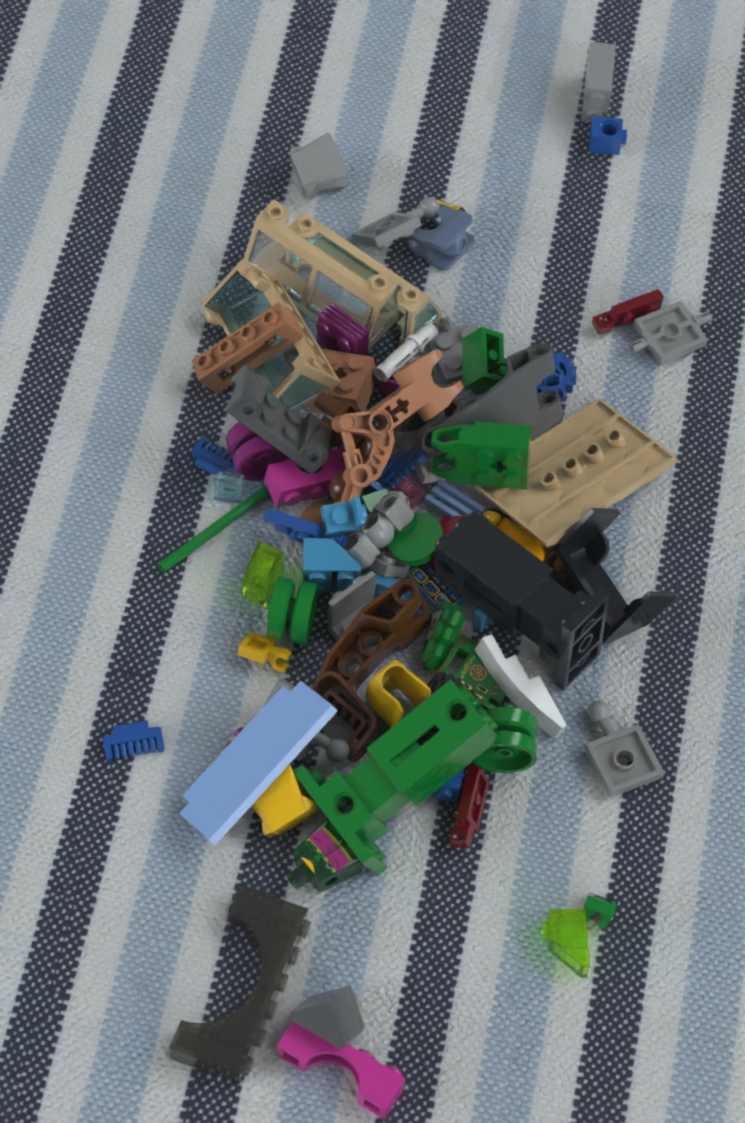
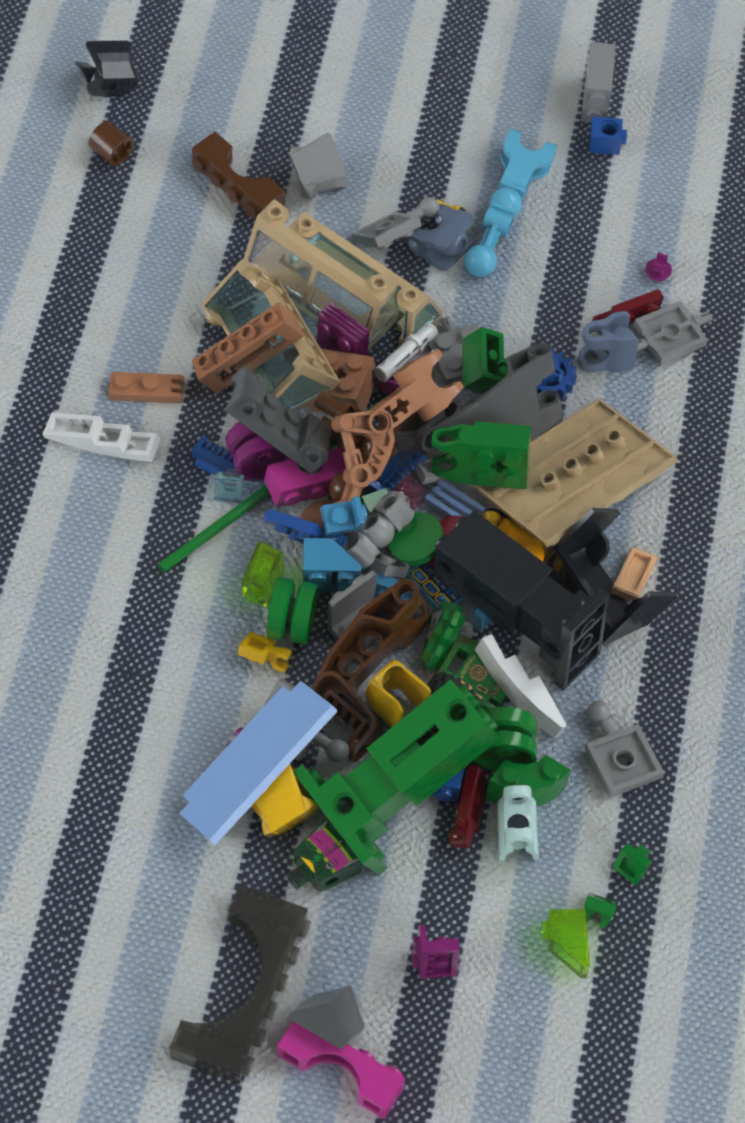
blue piece [103,720,165,762] -> none
none -> white slope [43,413,161,462]
none -> black piece [75,40,139,97]
none -> reddish brown piece [88,121,134,166]
none -> nougat hinge [109,372,184,403]
none -> reddish brown arch [192,131,285,218]
none -> magenta bracket [411,925,460,979]
none -> medium azure piece [464,128,558,278]
none -> green brick [485,755,571,807]
none -> light aqua piece [497,785,539,861]
none -> sand blue piece [578,311,639,373]
none -> light nougat tile [611,547,658,601]
none -> green tile [612,843,652,886]
none -> magenta plate [645,252,672,282]

